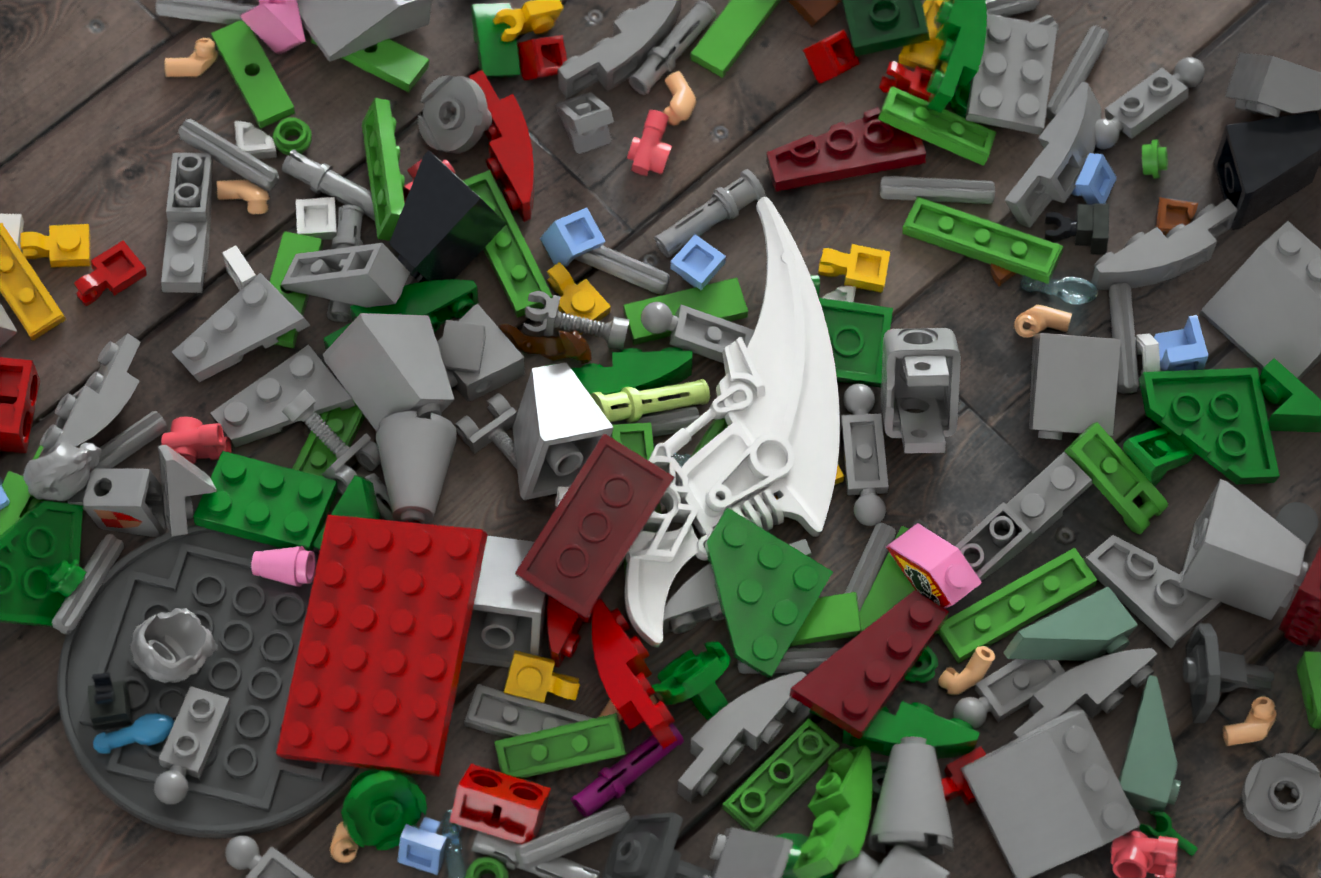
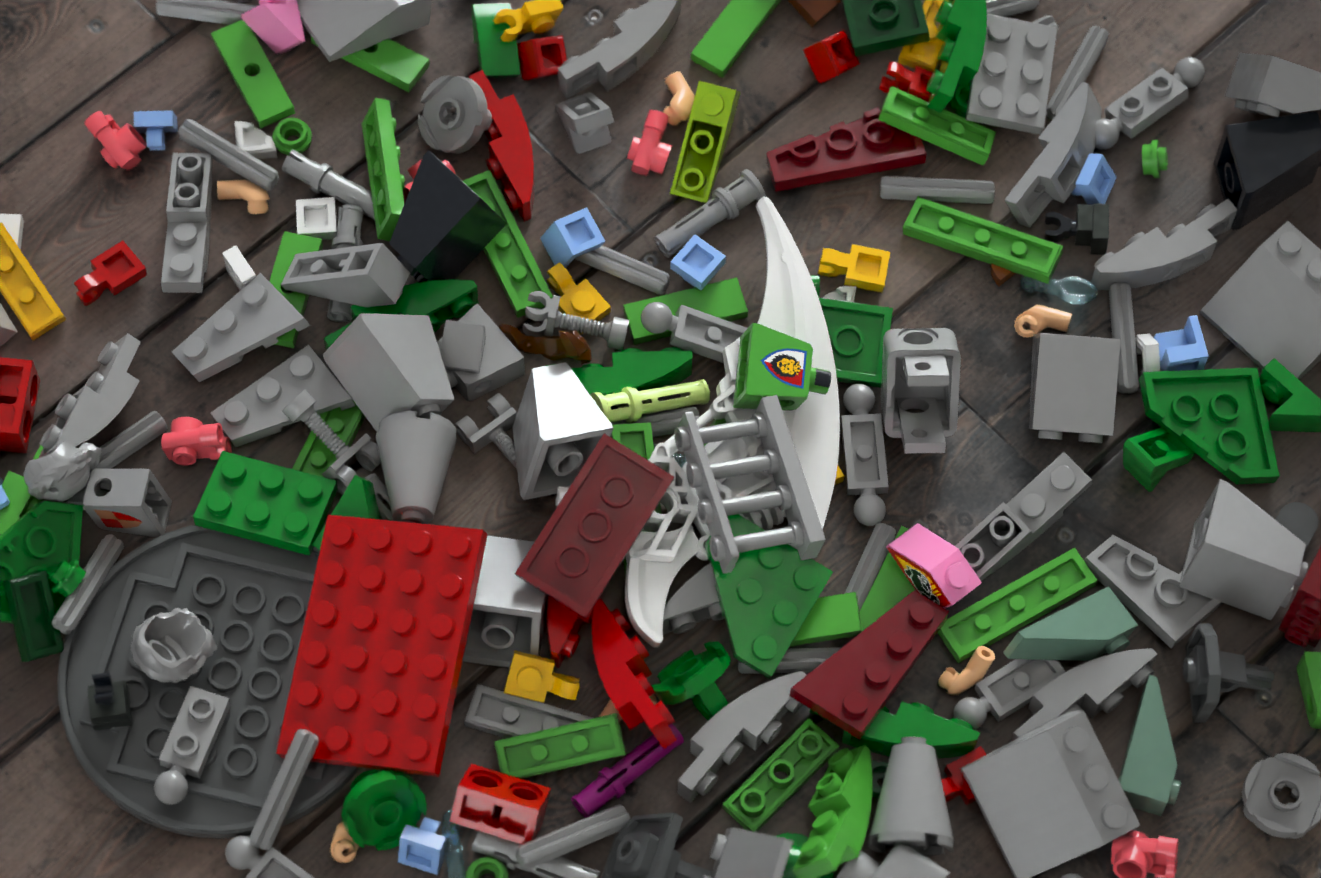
yellow plate [21,224,91,268] -> none
dark azure piece [93,713,174,754] -> none
light grey slope [158,445,217,536] -> none
light nougat arm [165,38,218,77] -> none
bright pink cone [251,546,316,587] -> none
light grey pin [629,0,716,95] -> none
green plate [904,646,939,683] -> none
bright green plate [1065,422,1168,534] -> none
green hand [1139,810,1198,856] -> none
dark orange tile [1155,198,1198,236] -> none
light nougat arm [1223,697,1277,746] -> none
none -> dark green tile [3,571,64,662]
none -> coral plate [84,111,147,171]
none -> light blue tile [133,110,177,151]
none -> light grey axle [249,729,319,850]
none -> lime slope [670,81,740,203]
none -> light grey fence [674,395,826,574]
none -> bright green torso [733,323,831,411]

